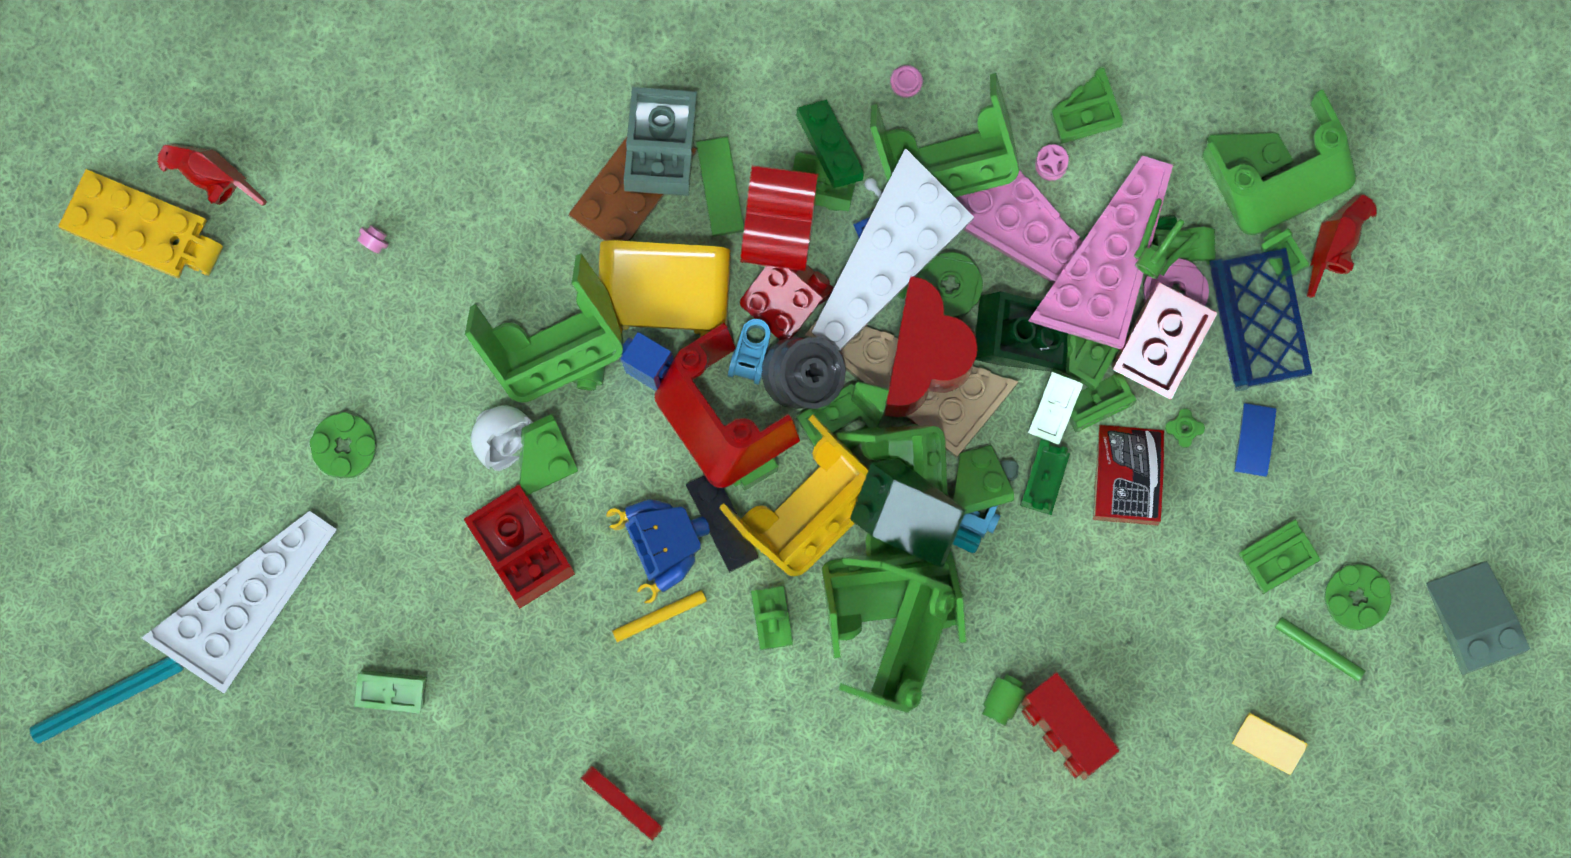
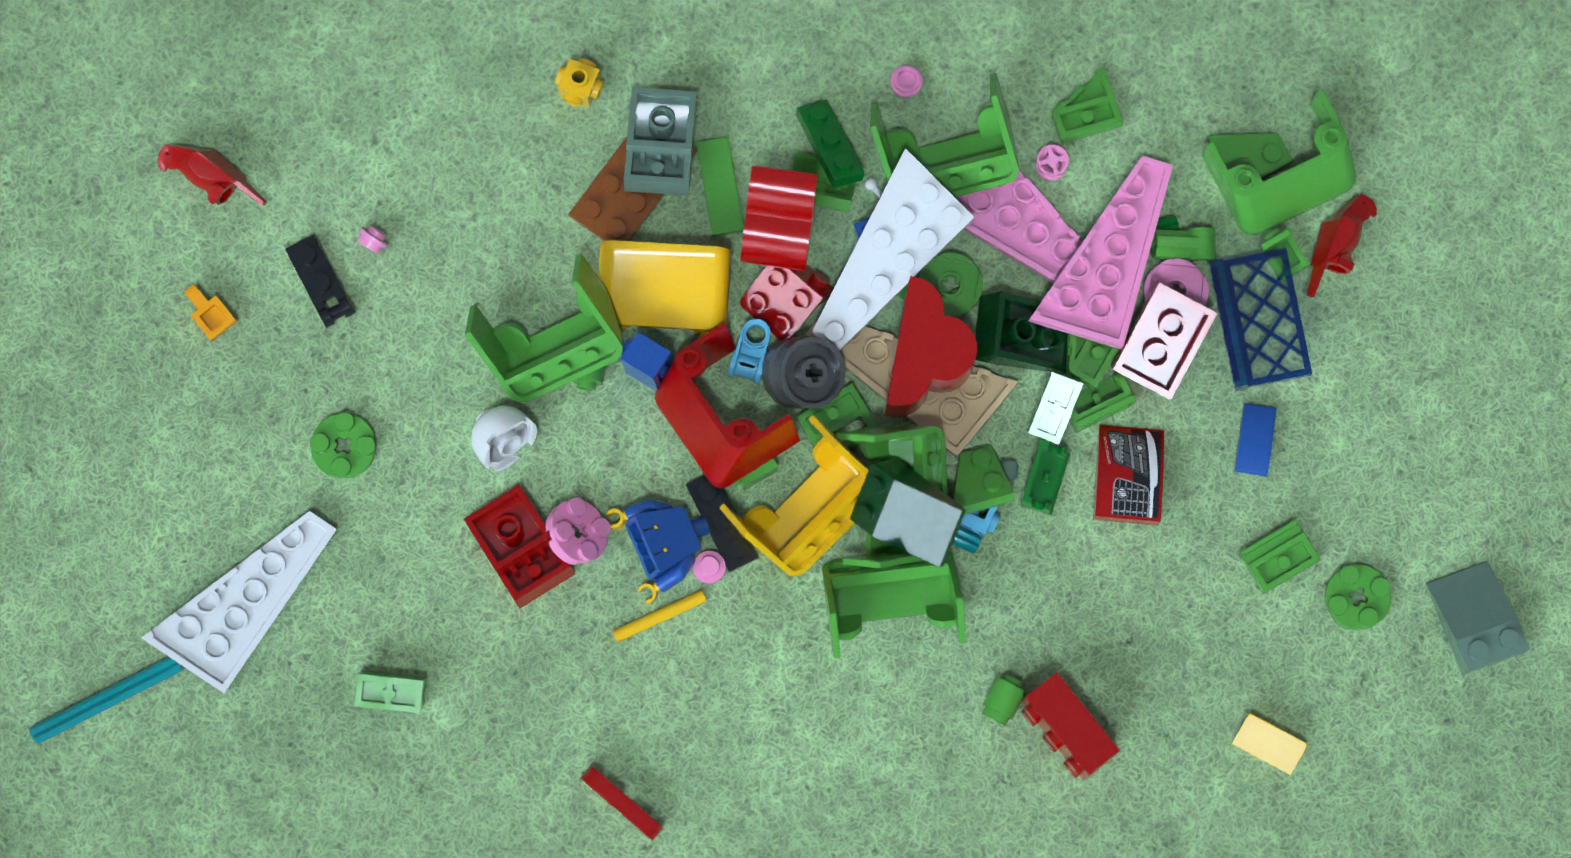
yellow hinge [58,169,223,279] -> none
bright green wing [517,414,578,496] -> none
bright green hips [751,586,793,650] -> none
bright green windscreen [839,562,955,713] -> none
bright green slope [851,382,889,426] -> none
bright green plant [1134,198,1200,279] -> none
bright green plate [1165,409,1205,448] -> none
bright green bar [1275,617,1365,682] -> none
none -> light orange plate [184,284,237,342]
none -> black plate [285,234,355,328]
none -> bright pink plate [545,497,611,565]
none -> yellow brick [555,58,604,108]
none -> bright pink plate [693,551,726,584]

